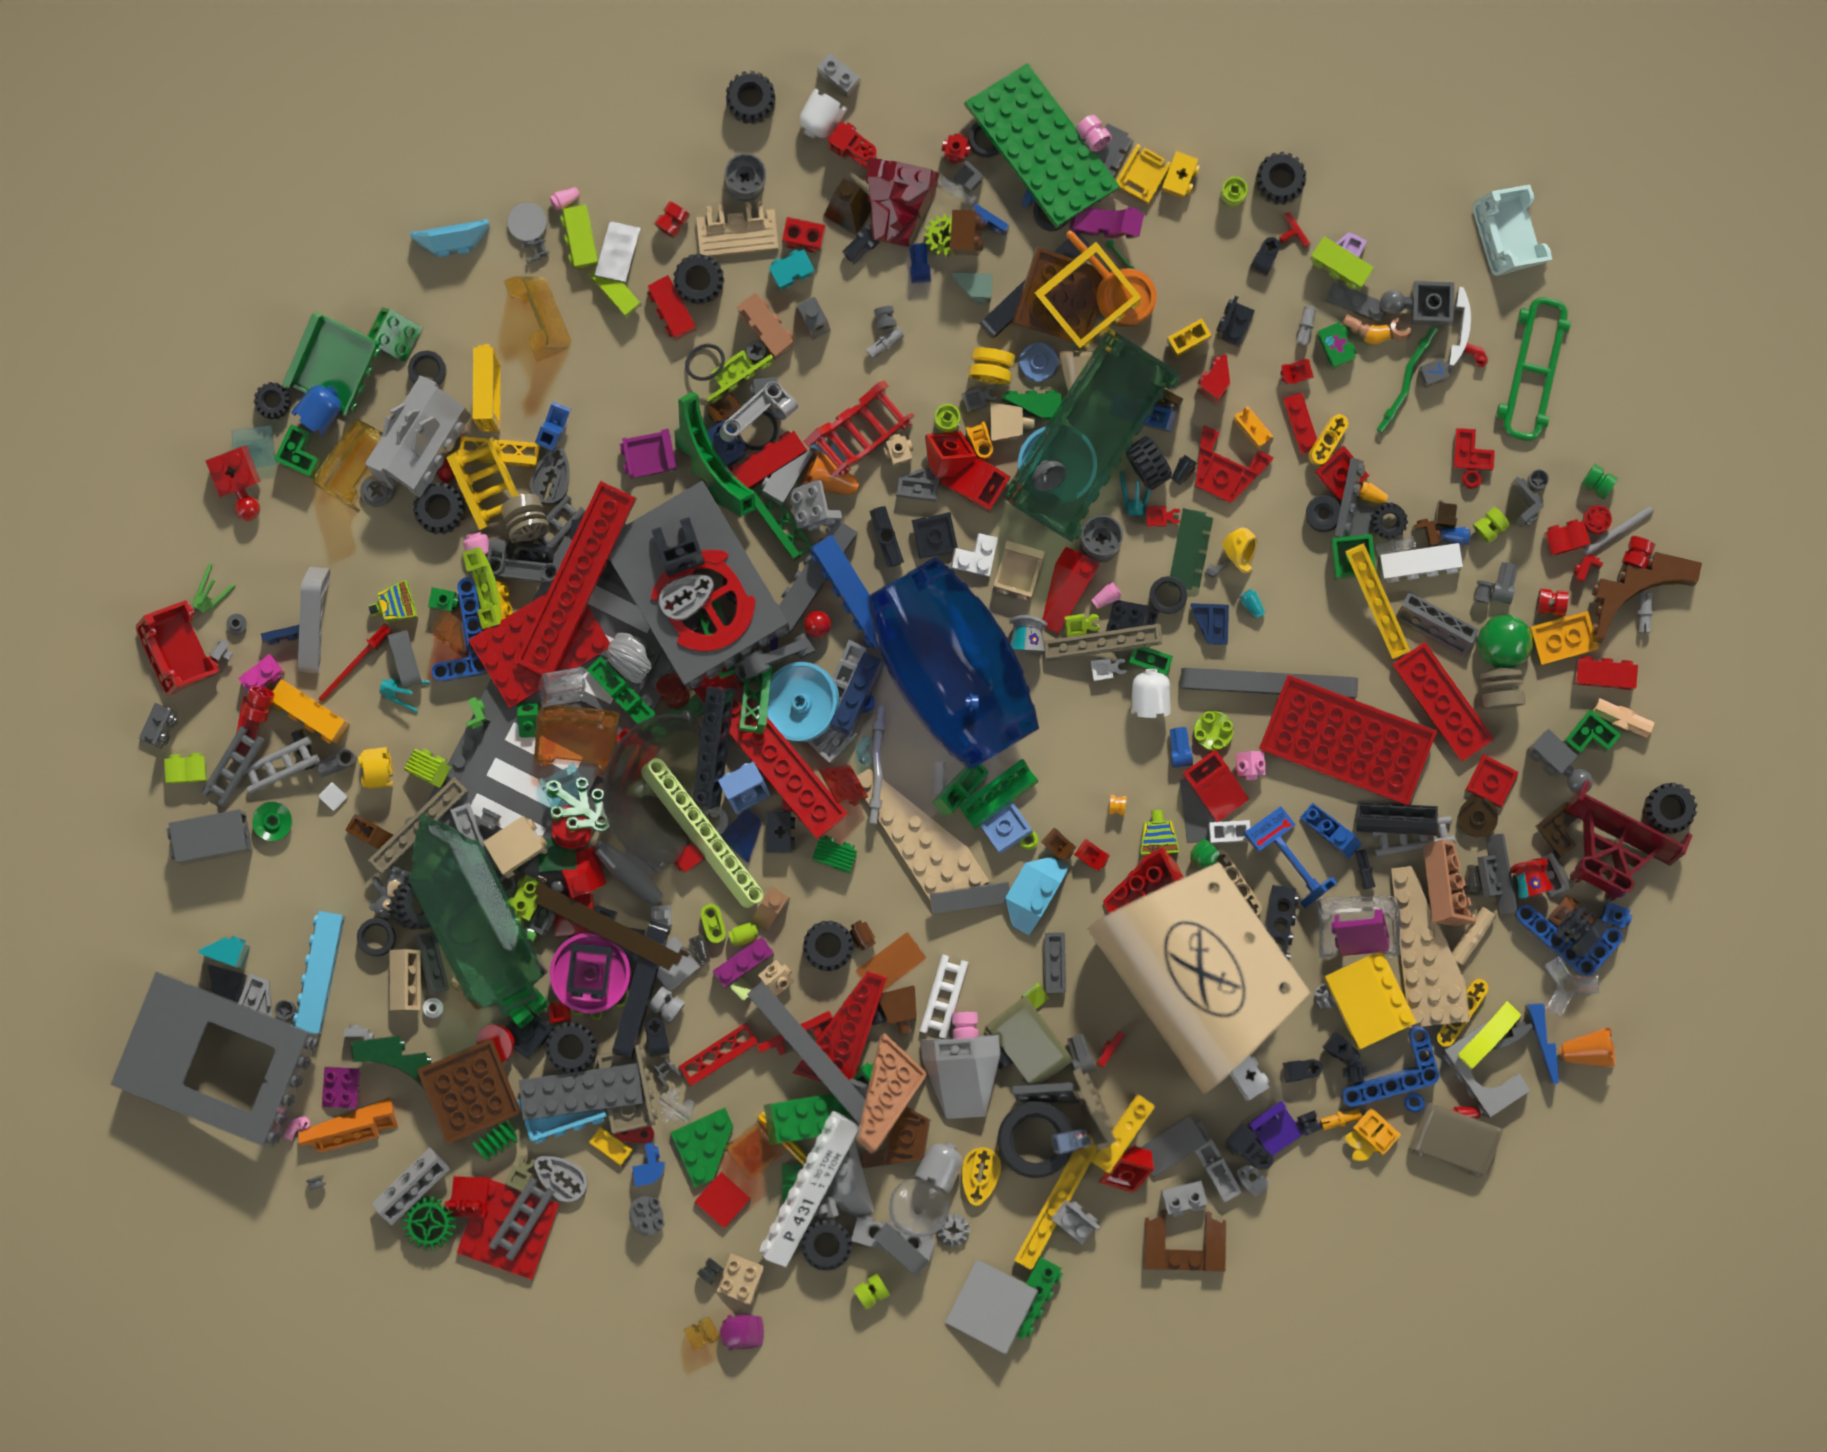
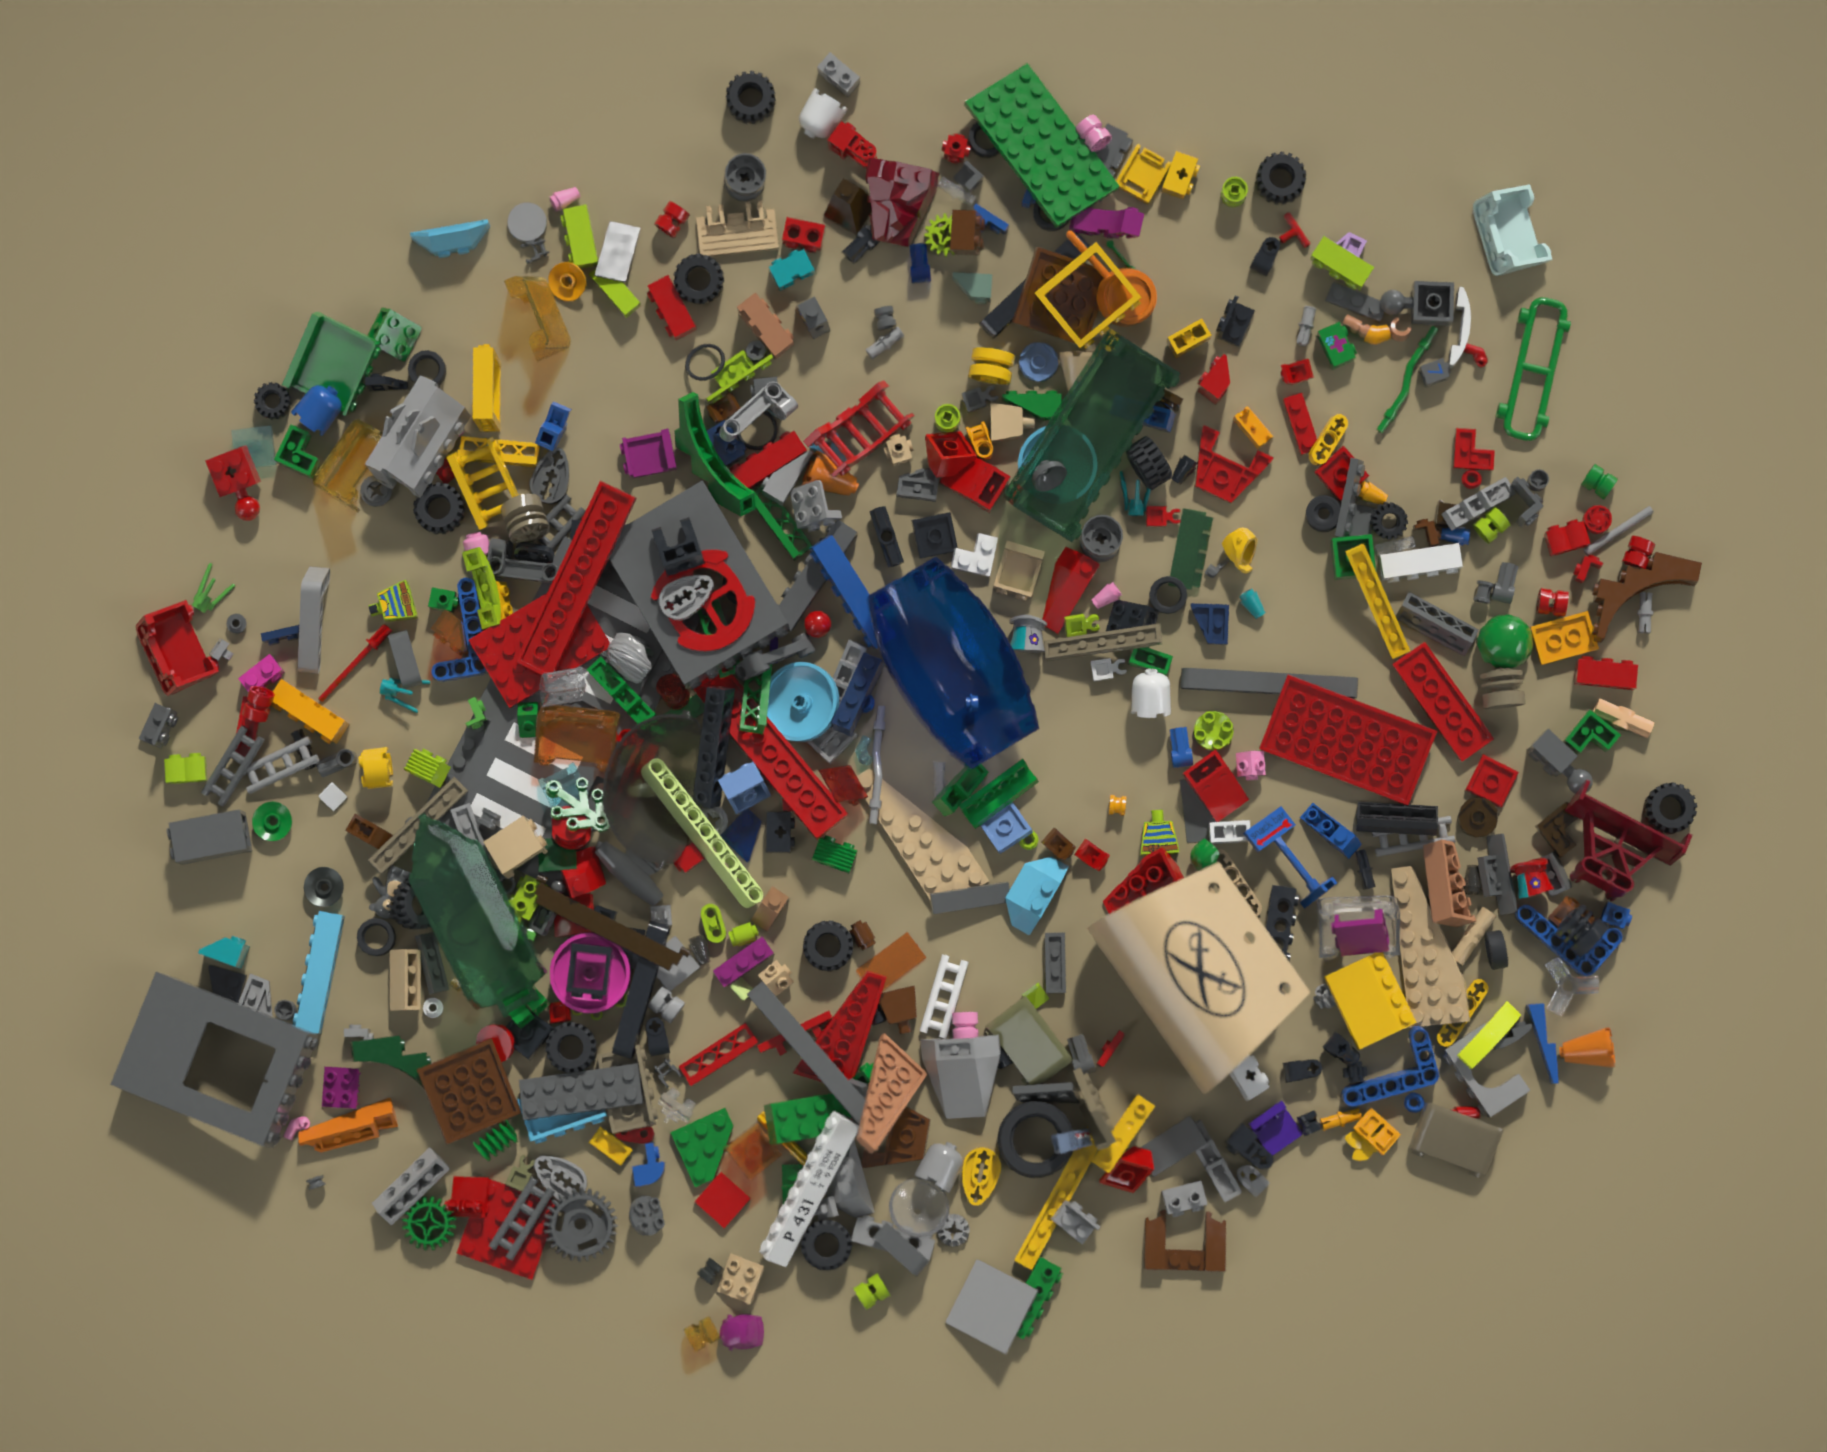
none -> pearl dark grey dish [304,867,344,907]
none -> black wing [365,373,408,392]
none -> dark grey gear [543,1187,618,1262]
none -> light orange dish [548,262,586,301]
none -> light grey slope [1442,477,1516,531]
none -> black tyre [1484,930,1508,970]

